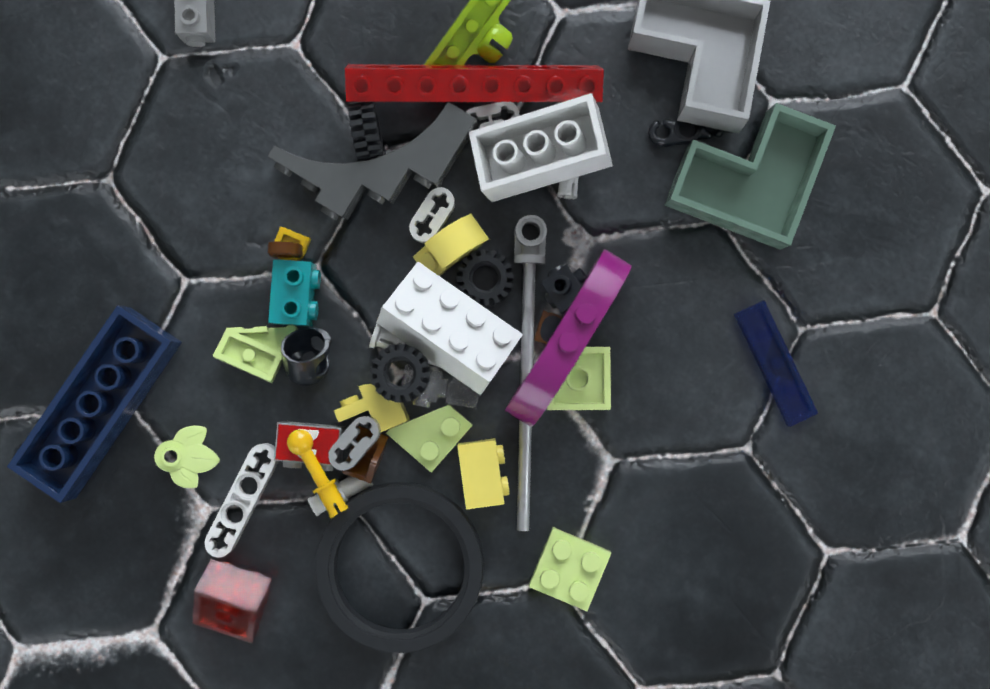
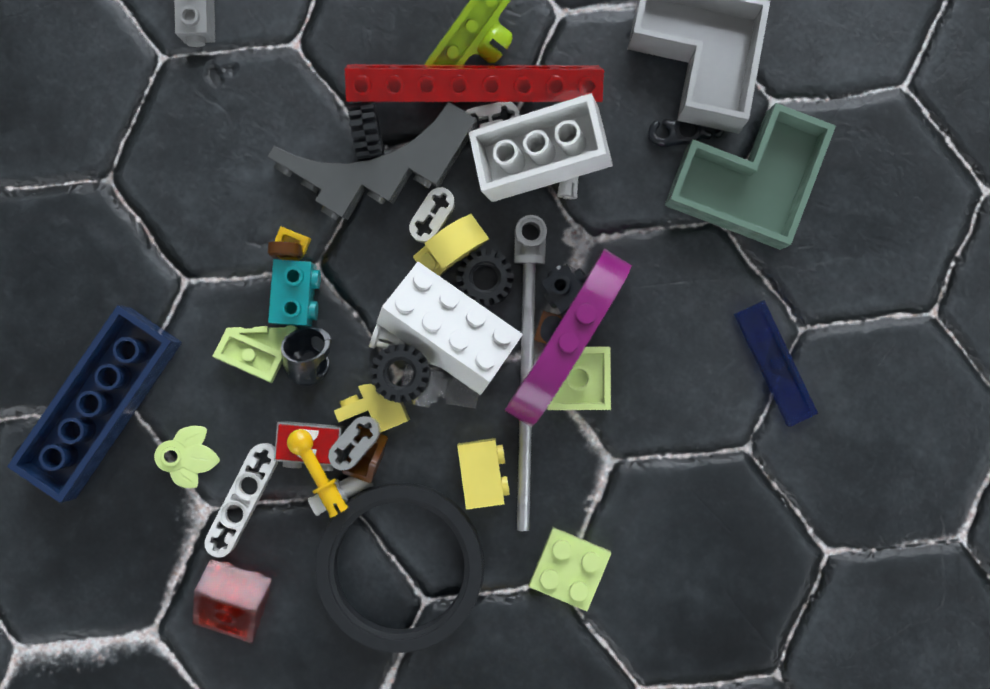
yellowish green wing [386,404,473,473] -> none

